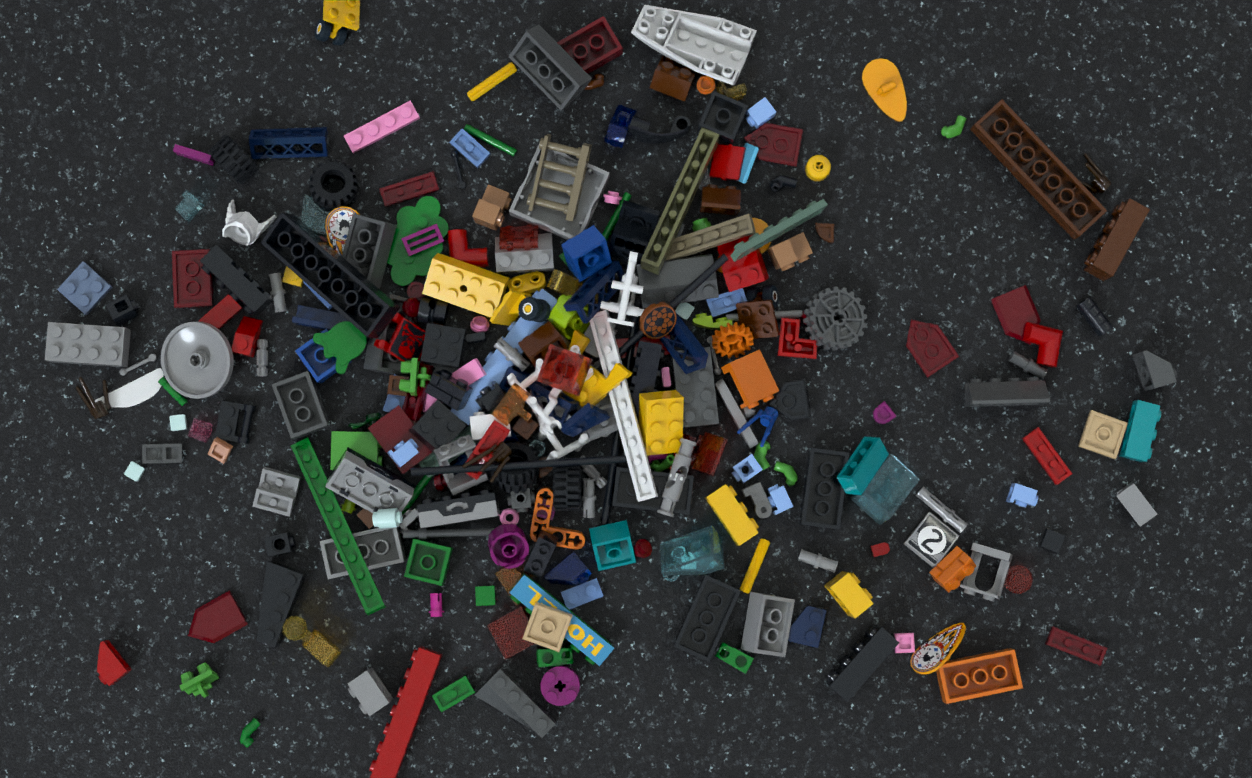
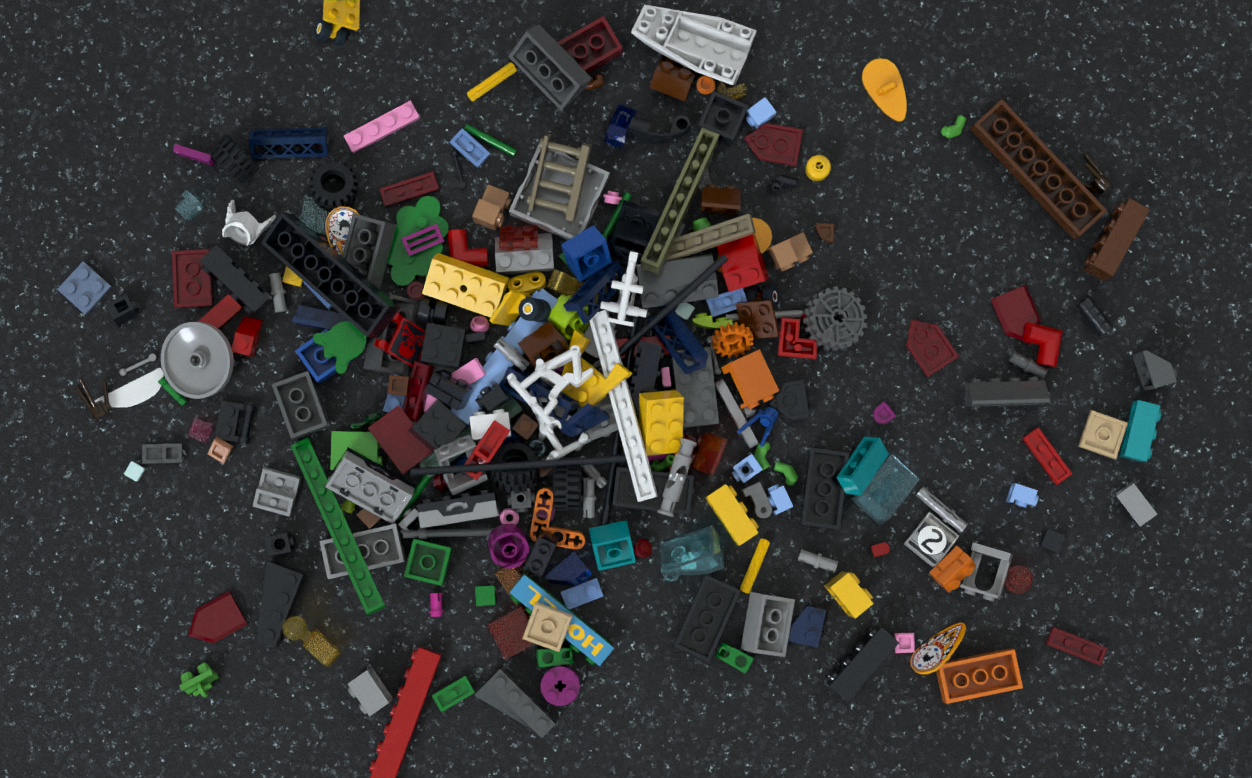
light grey brick [45,322,131,368] -> none
red slope [97,640,132,686] -> none
light aqua piece [169,414,187,431] -> none
green arm [240,718,261,748] -> none
light grey axle [257,339,268,377] -> none
light aqua brick [372,508,403,529] -> none
light blue brick [387,438,418,468] -> none
bright green hips [399,358,432,396] -> none
dark red plate [402,298,420,317] -> none
dark brown plant [462,441,512,483] -> none
clear orange plate [492,383,532,426] -> none
clear red brick [537,344,592,396] -> none
dark orange tile [639,302,677,339] -> none
red piece [709,144,746,181] -> none
sand green plate [730,199,828,262] -> none
medium azure slope [737,143,759,184] -> none

